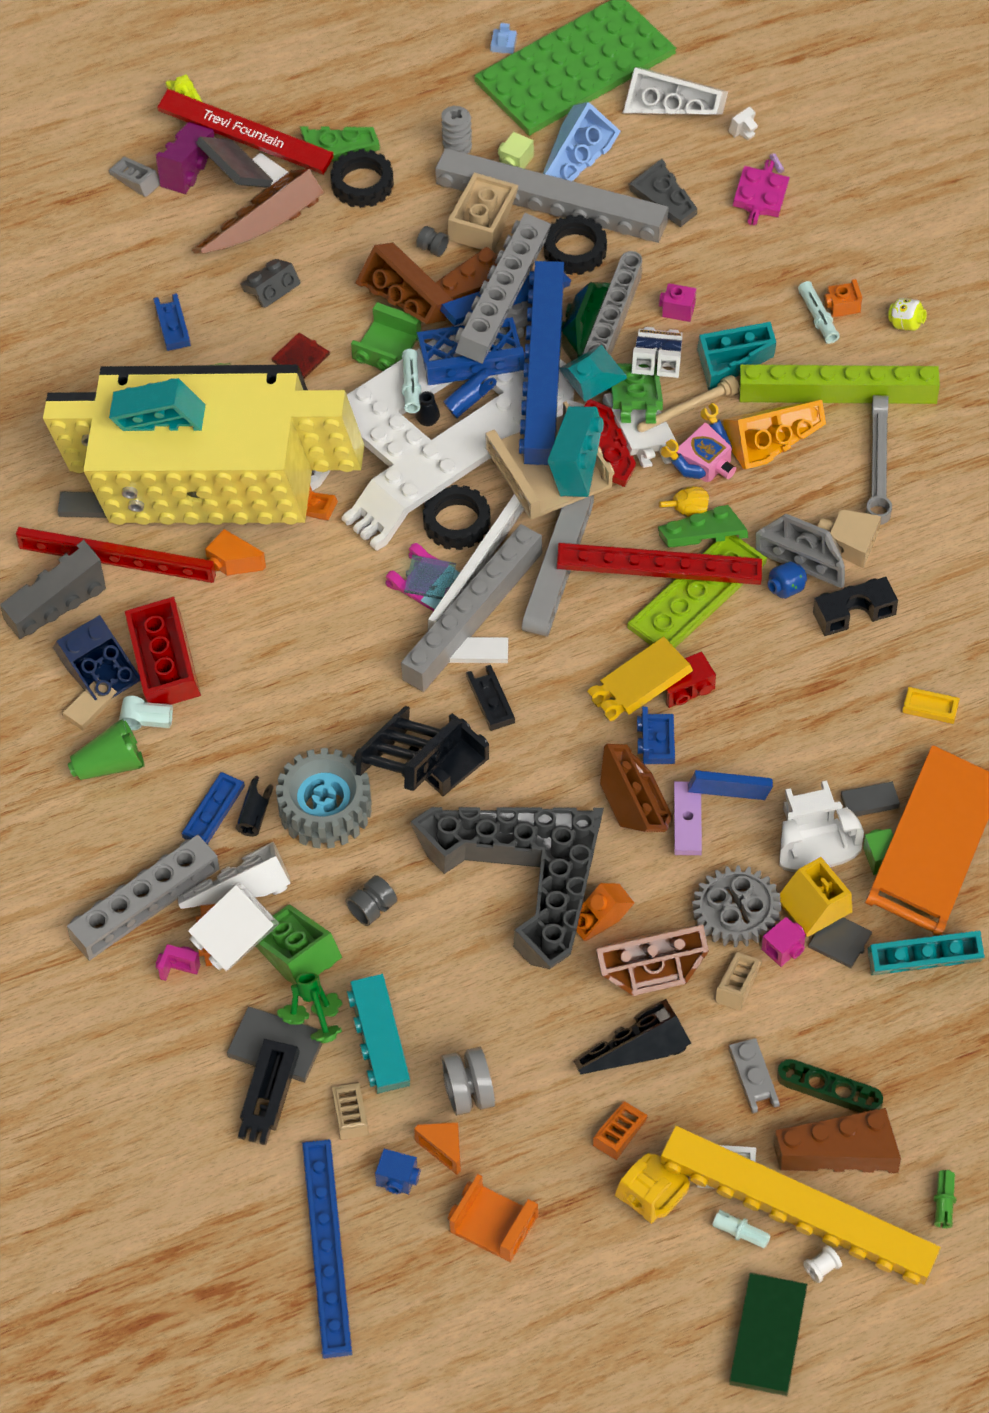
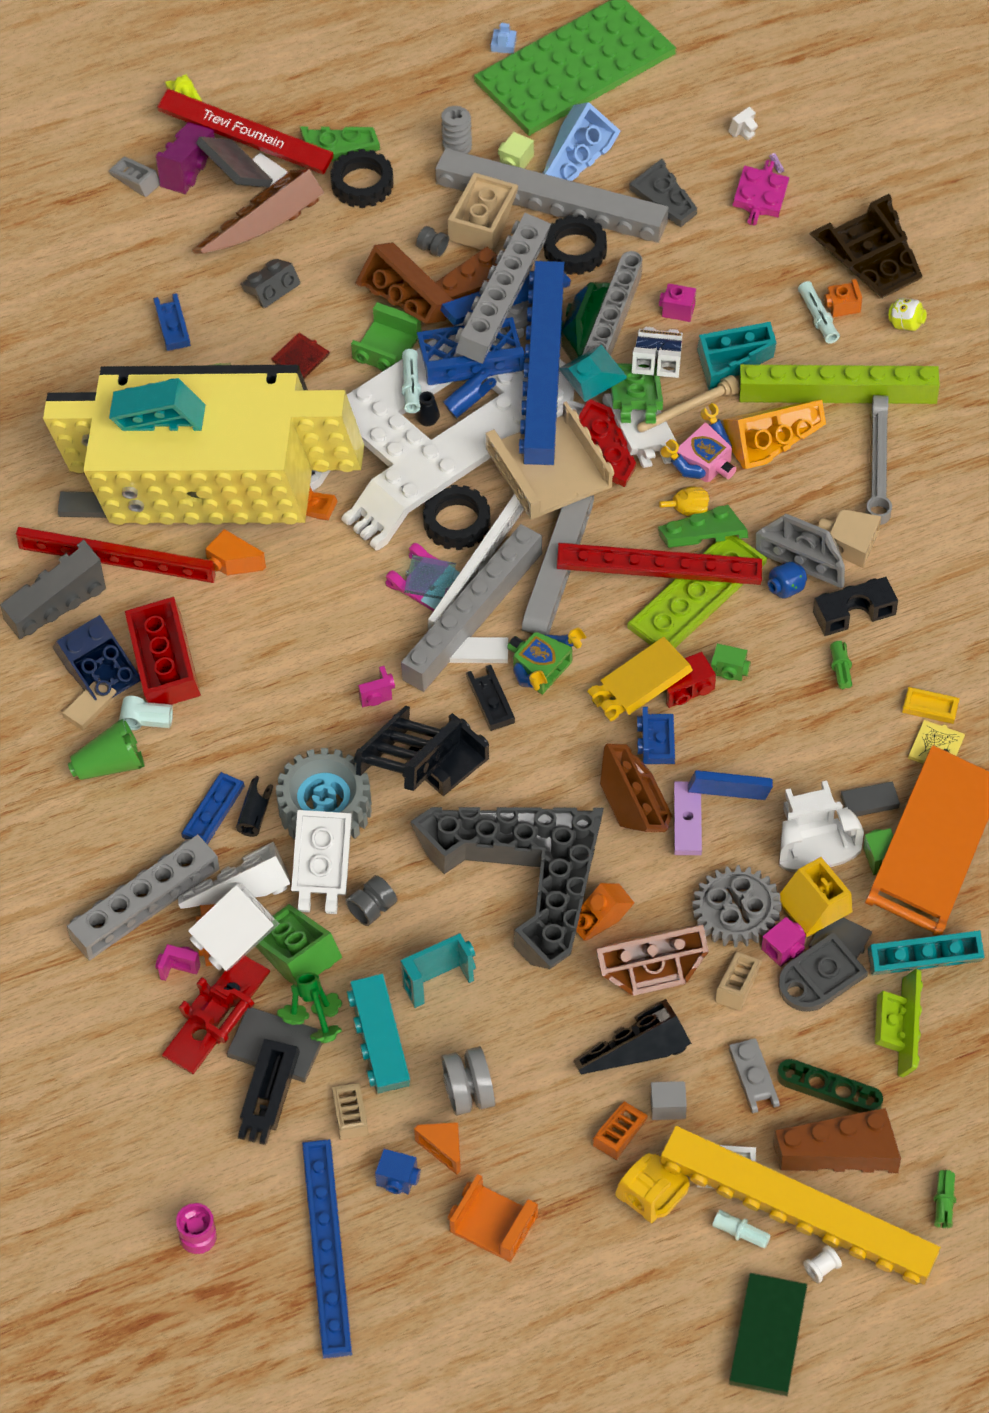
teal wedge [547,406,604,497] -> none
white wedge [623,68,728,114] -> none
none -> red piece [162,956,270,1075]
none -> dark pink wheel [176,1203,217,1254]
none -> white tile [291,810,352,914]
none -> dark pink bracket [358,666,395,708]
none -> teal panel [400,933,476,1008]
none -> torso [507,627,587,695]
none -> light grey panel [651,1081,687,1120]
none -> bright green brick [711,643,751,681]
none -> dark grey tile [779,932,868,1012]
none -> dark brown wedge [810,193,922,298]
none -> bright green axle [830,641,852,690]
none -> lime bracket [875,969,923,1078]
none -> light yellow piece [908,720,965,764]

